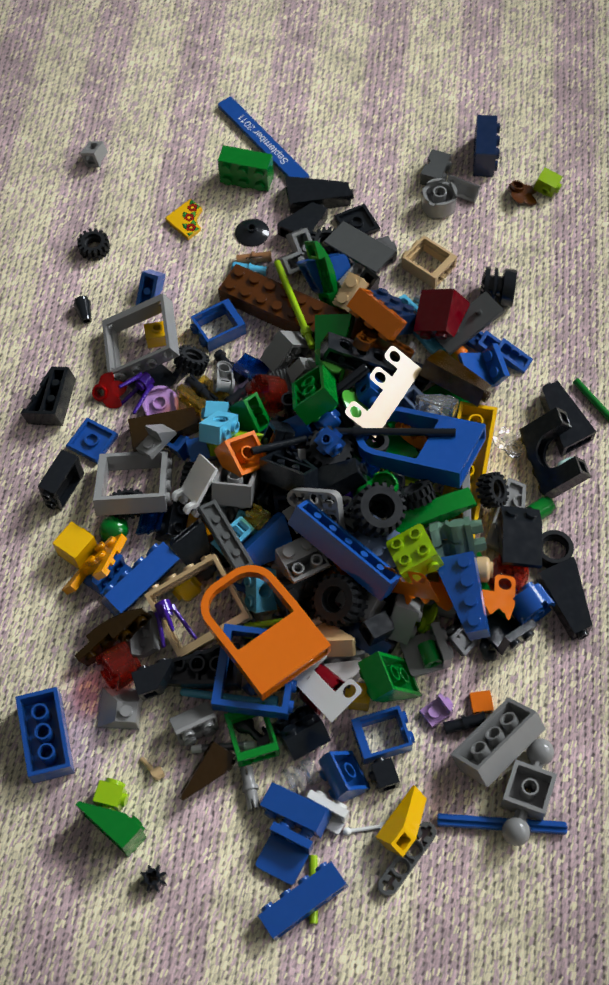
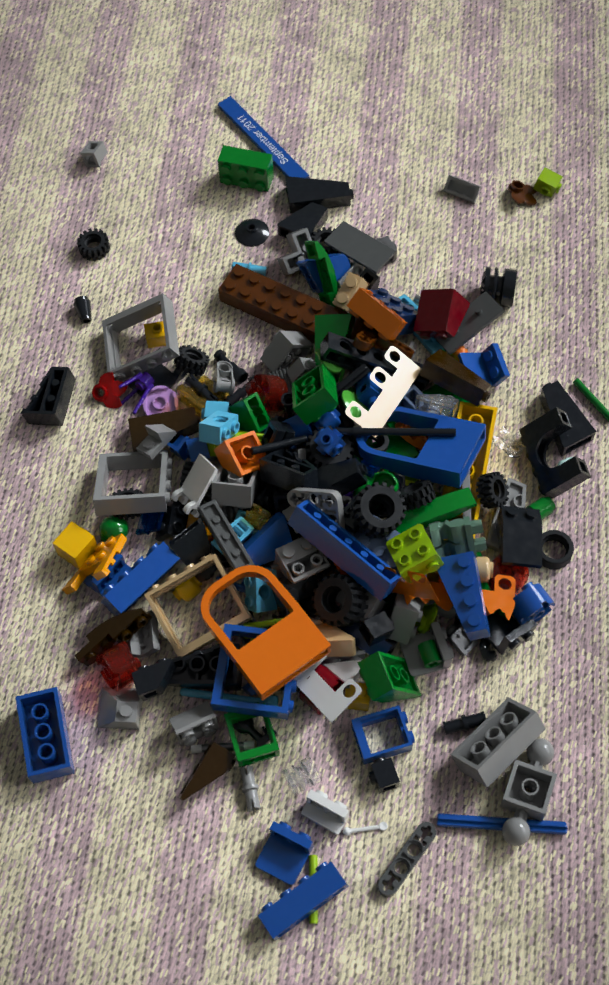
black window [38,449,84,511] -> none
blue tile [66,418,118,464] -> none
green slope [76,801,147,857] -> none
lime brick [93,778,128,812] -> none
blue slope [136,269,166,305] -> none
tan hand [139,757,165,781] -> none
black gear [140,865,168,893] -> none
dark purple plant [154,599,197,648] -> none
yellow tile [165,199,202,240] -> none
blue window [190,298,247,352] -> none
clear blue piece [232,353,270,383] -> none
medium nougat pin [236,251,272,265] -> none
blue brick [260,782,332,839] -> none
black slope [272,705,331,761] -> none
lime bar [274,260,315,349] -> none
blue brick [318,751,371,802] -> none
black tile [334,203,380,235] -> none
yellow slope [375,785,427,857] -> none
tan window [401,235,457,289] -> none
lavender bracket [419,693,453,729] -> none
dark grey brick [420,149,453,186] -> none
light grey brick [421,178,457,219] -> none
blue slope [465,330,533,374] -> none
orange tile [469,690,494,714] -> none
dark blue brick [473,115,500,177] -> none
black slope [536,557,593,640] -> none

